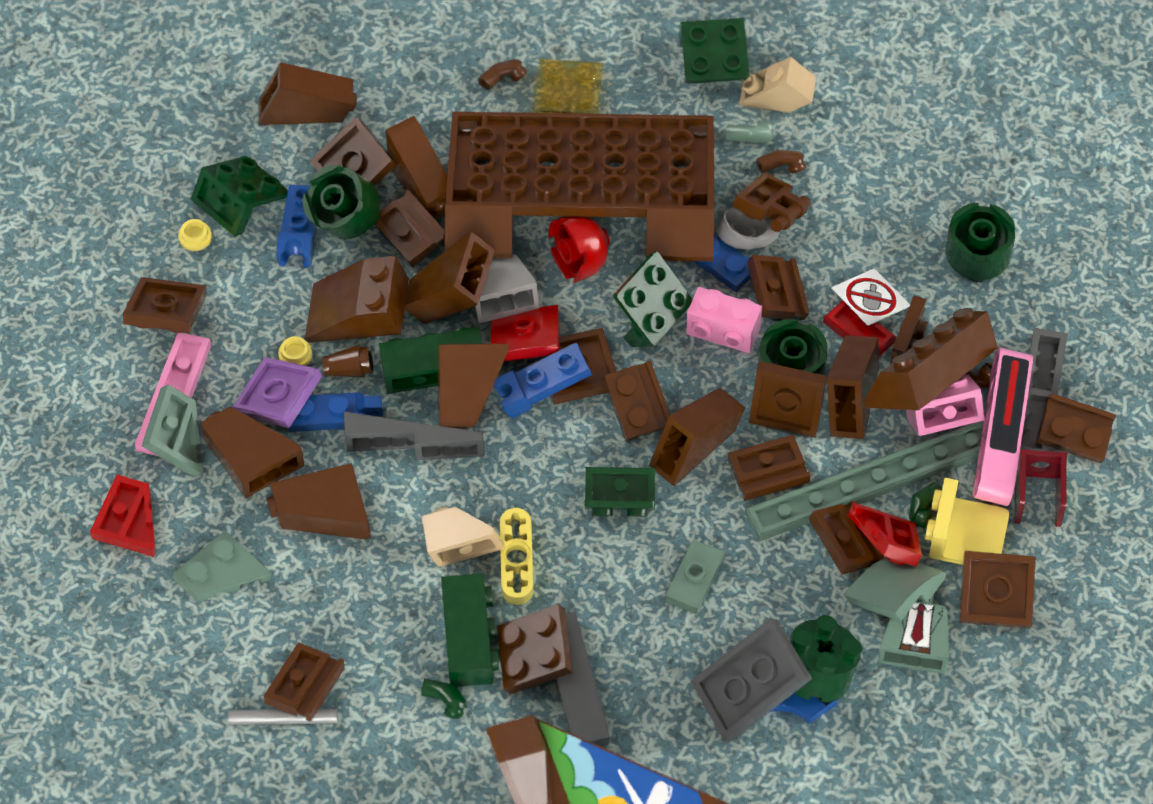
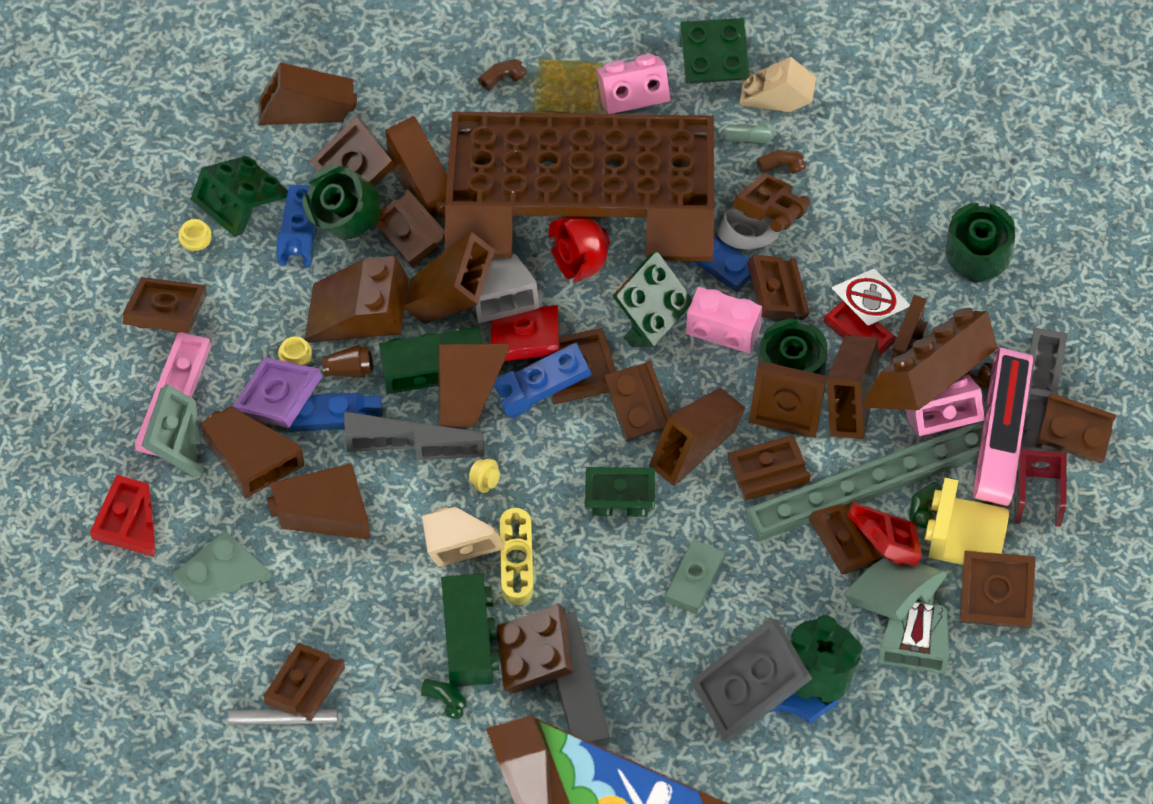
none -> light yellow plate [469,458,500,493]
none -> bright pink brick [596,54,671,114]

